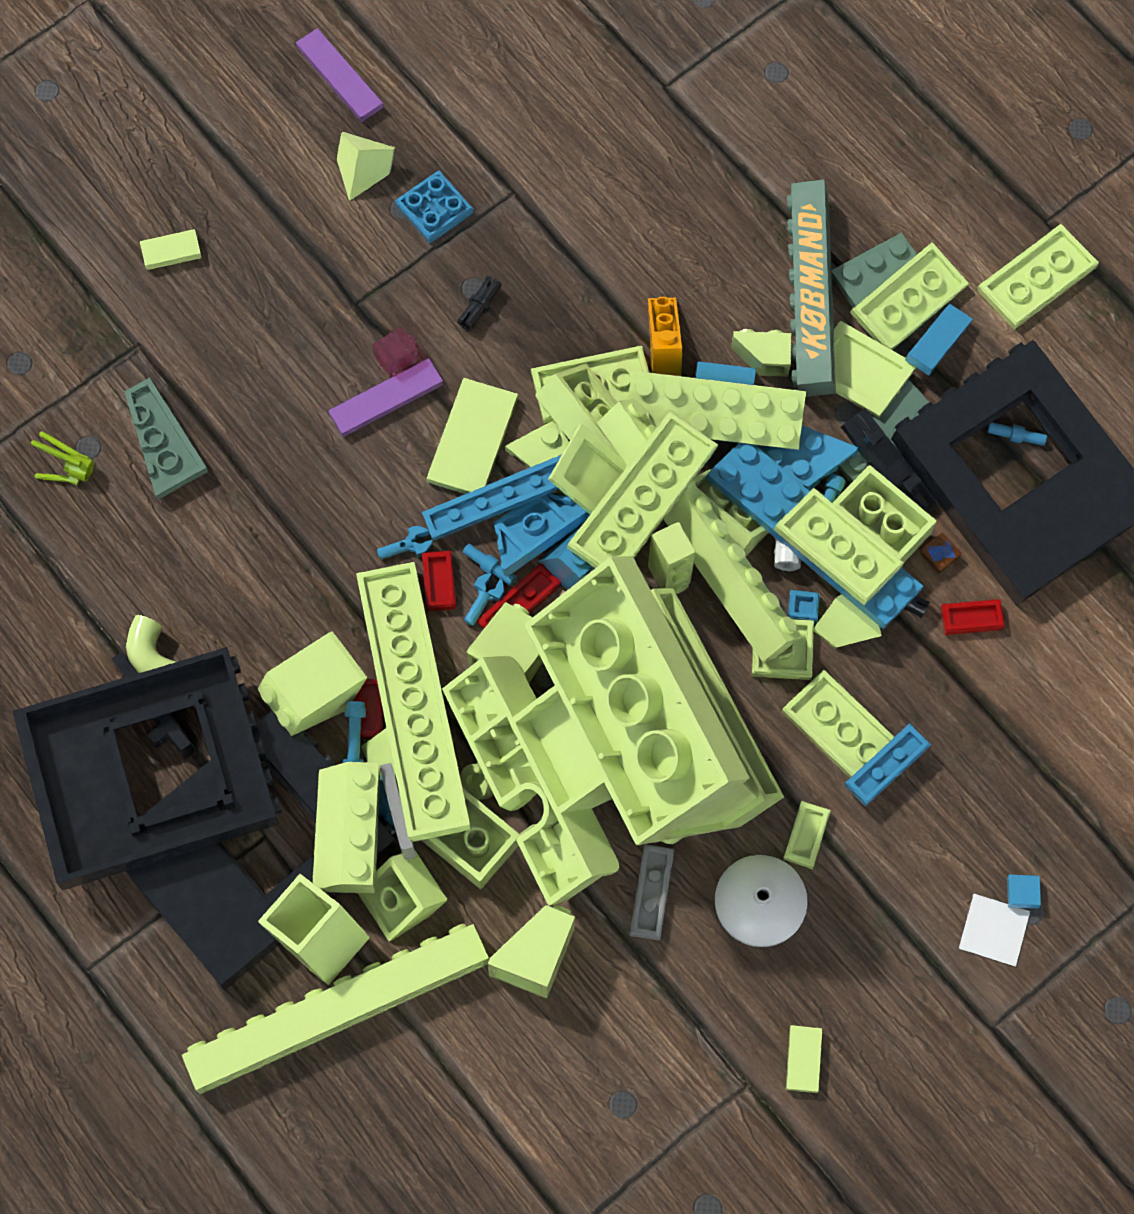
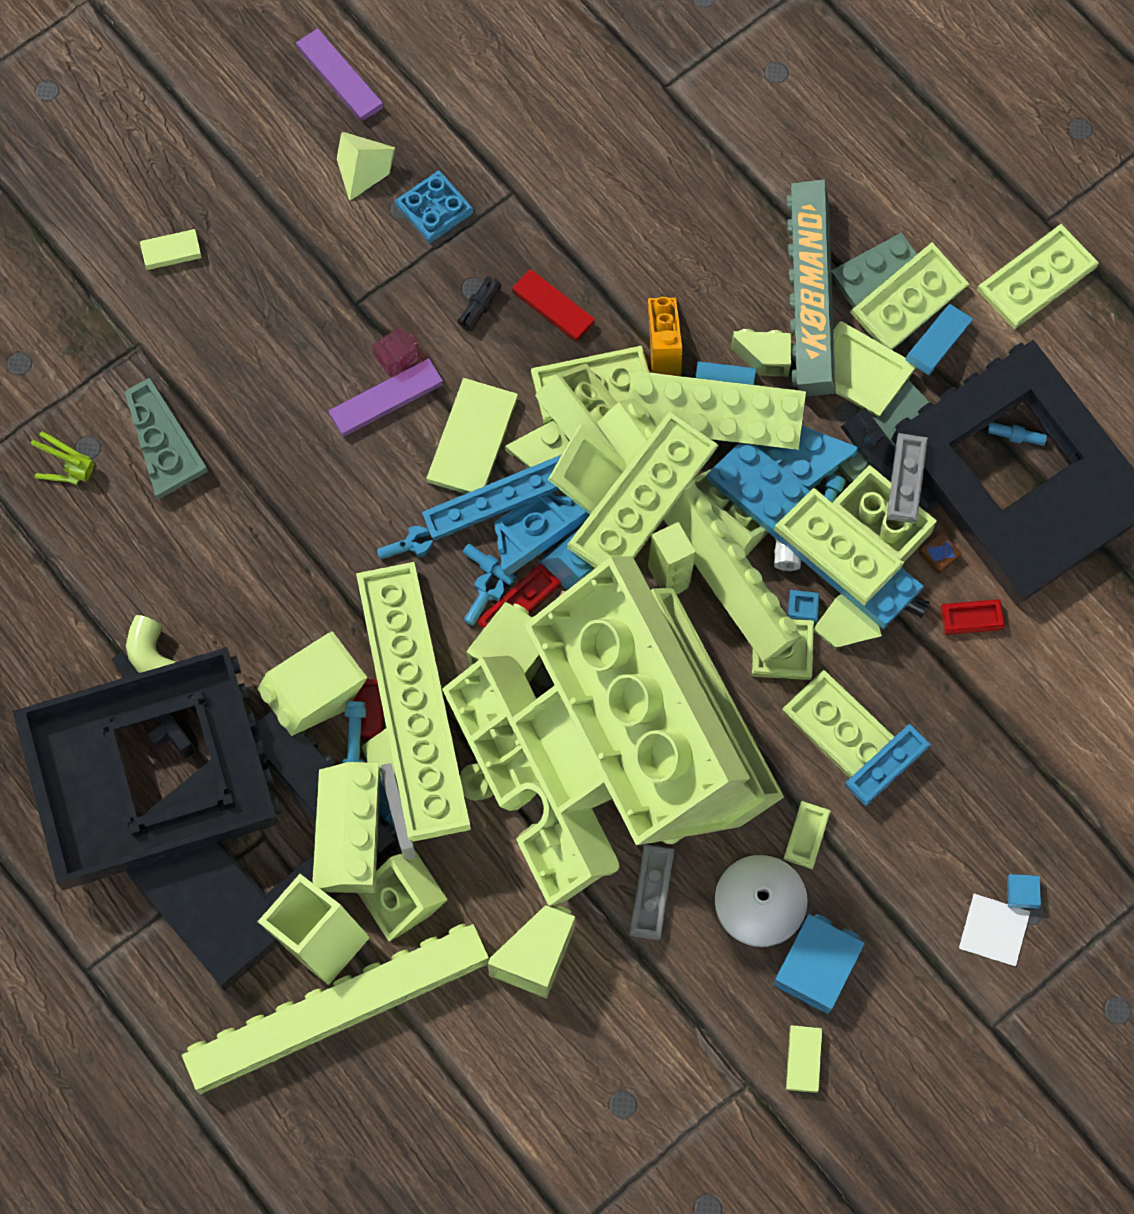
yellowish green brick [421,787,520,890] -> none
red tile [422,551,456,612] -> none
none -> red tile [512,269,595,342]
none -> dark azure panel [773,914,865,1014]
none -> light grey tile [886,433,928,524]

